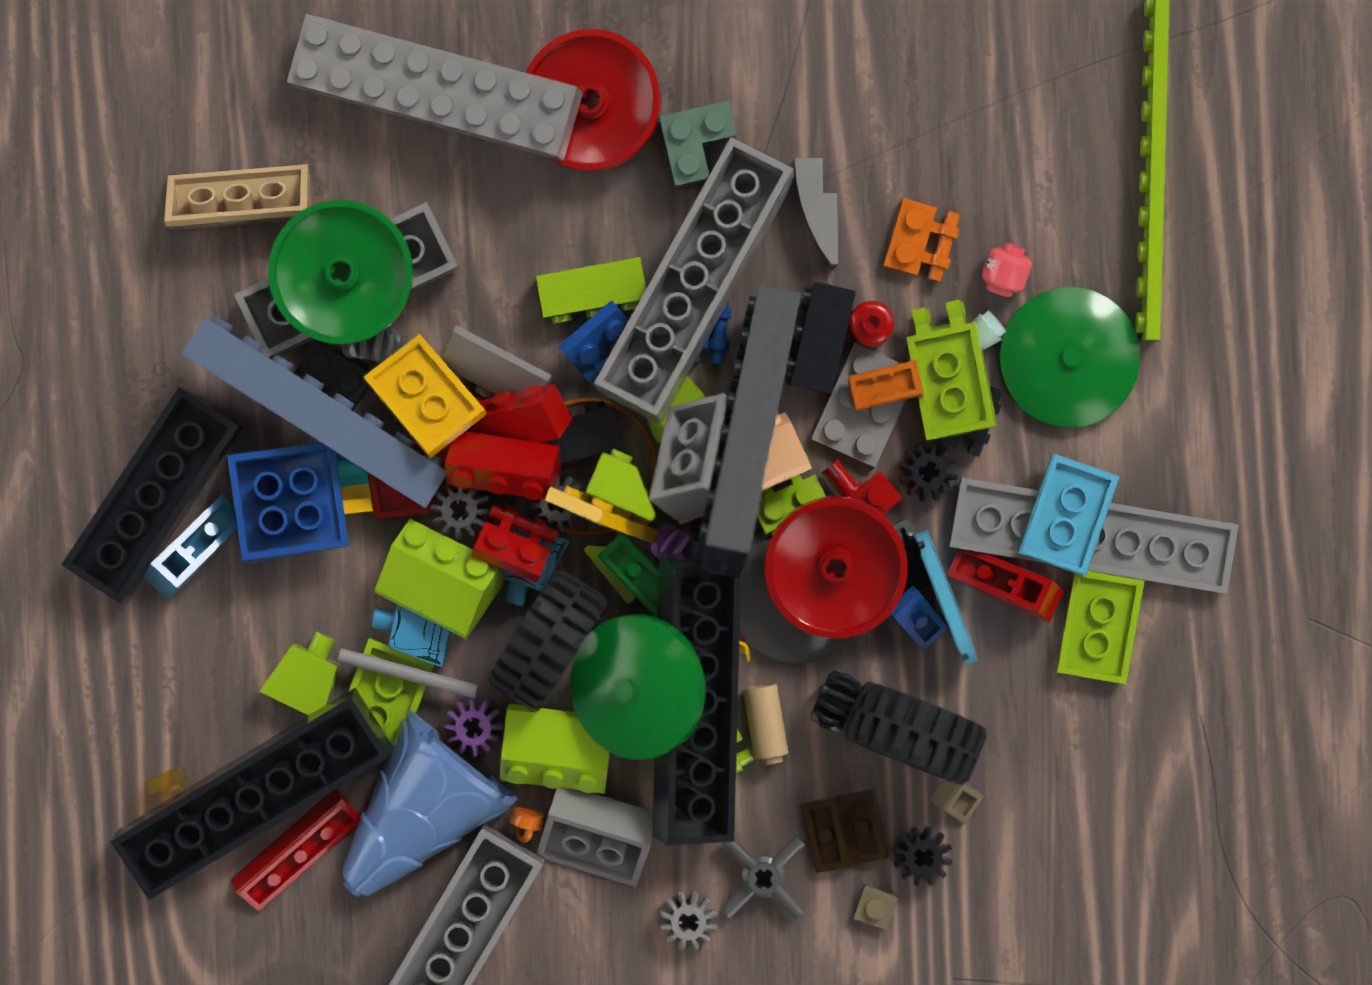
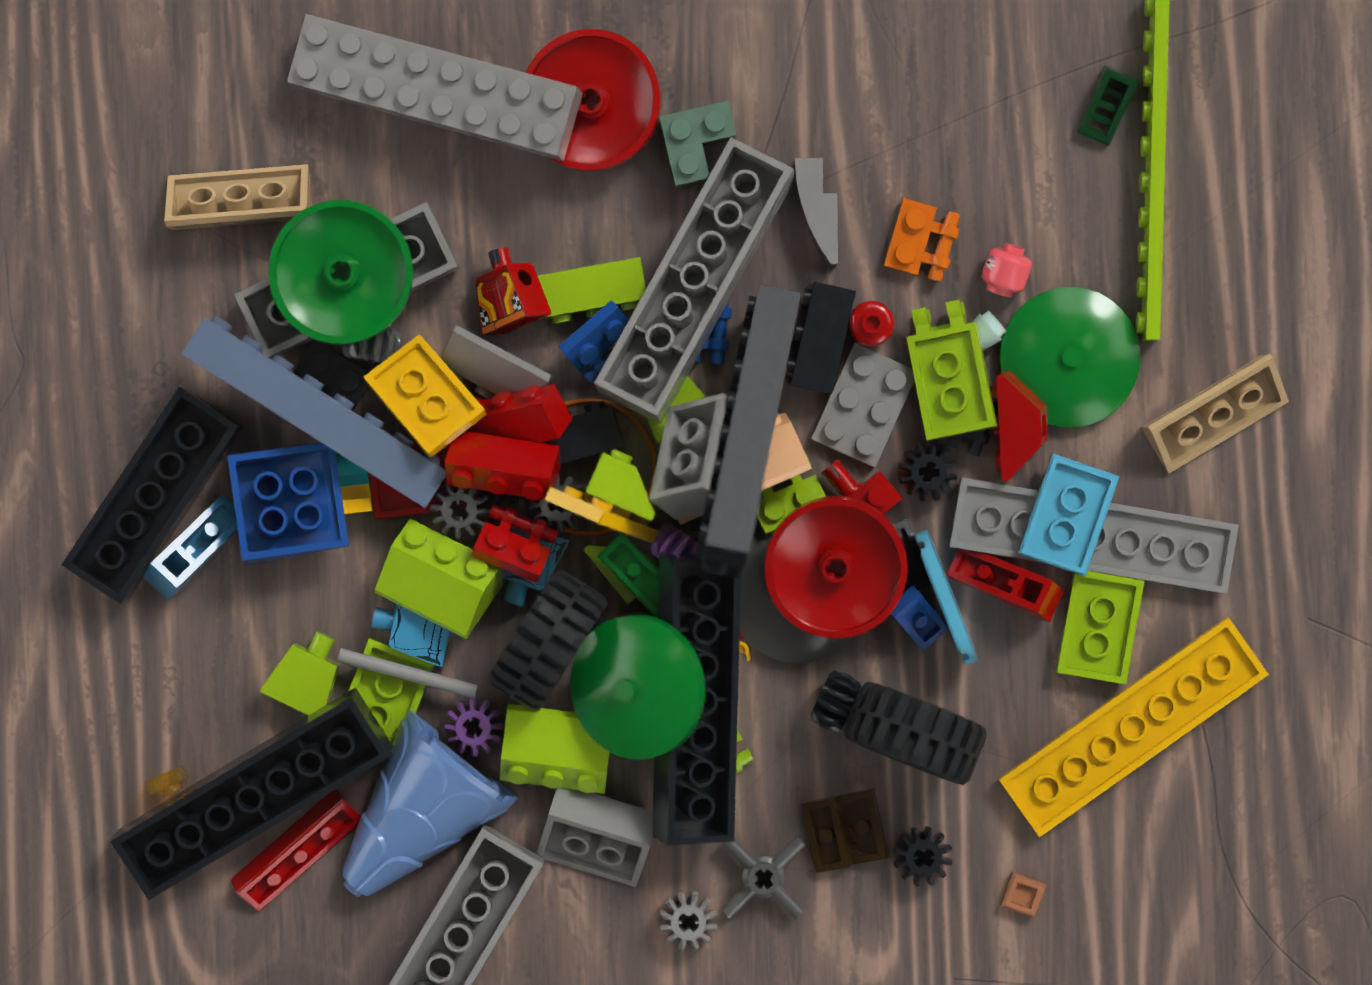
orange tile [509,807,546,843] -> none
tan brick [742,683,789,765] -> none
orange plate [847,360,924,411] -> none
dark tan plate [853,884,898,931] -> none
dark tan slope [930,779,984,824] -> none
none -> red torso [475,247,552,336]
none -> red slope [992,371,1048,481]
none -> yellow plate [998,617,1269,837]
none -> nougat tile [1000,872,1046,918]
none -> dark green slope [1077,65,1139,146]
none -> tan slope [1140,354,1289,474]

